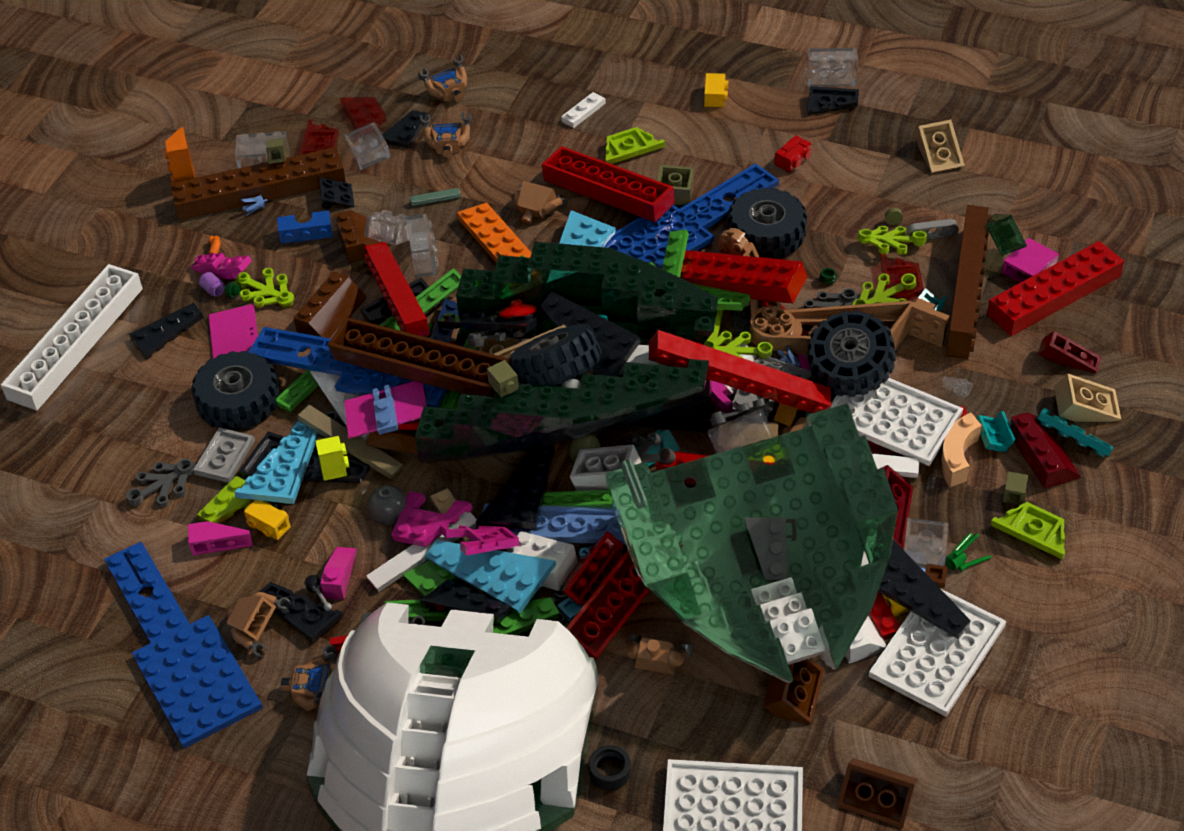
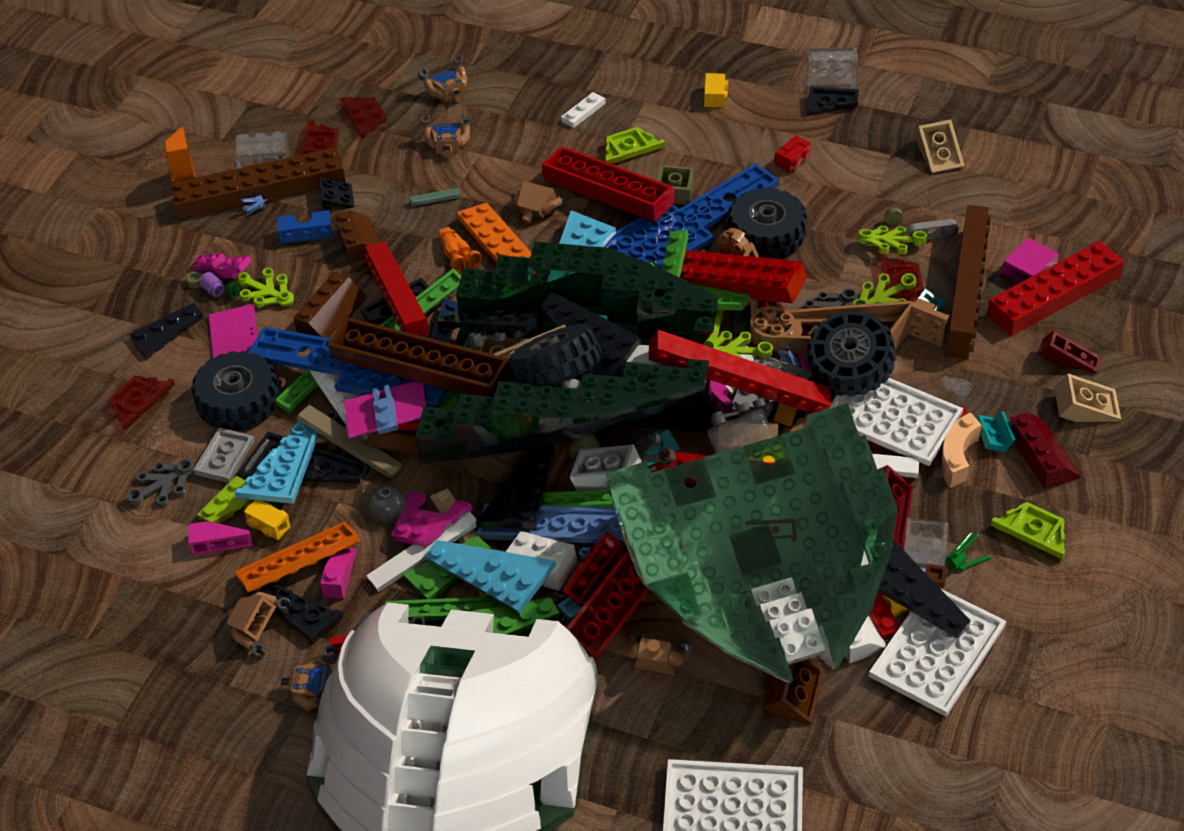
white brick [1,264,143,411] -> none
blue piece [104,541,263,749] -> none
orange arm [208,236,221,254] -> none
olive brick [266,138,287,164] -> none
hinge [304,575,332,611] -> none
neon yellow brick [315,436,349,481] -> none
clear brick [344,122,391,170] -> none
clear brick [364,210,414,245] -> none
black wing [378,110,428,149] -> none
clear brick [406,214,439,278] -> none
black wing [420,579,511,624] -> none
dark pink wing [440,525,519,555] -> none
olive brick [487,360,519,397] -> none
red dish [499,300,537,318] -> none
black tyre [588,745,631,790] -> none
sand green axle [621,459,647,509] -> none
dark grey wing [743,518,787,582] -> none
dark green plate [819,268,837,284] -> none
reddish brown slope [837,758,918,828] -> none
clear green slope [986,214,1027,256] -> none
olive brick [1002,471,1028,505] -> none
teal wing [1037,408,1114,457] -> none
none -> clear red wing [108,376,175,430]
none -> olive tile [185,272,203,288]
none -> orange plate [234,521,360,592]
none -> orange piece [438,227,482,273]

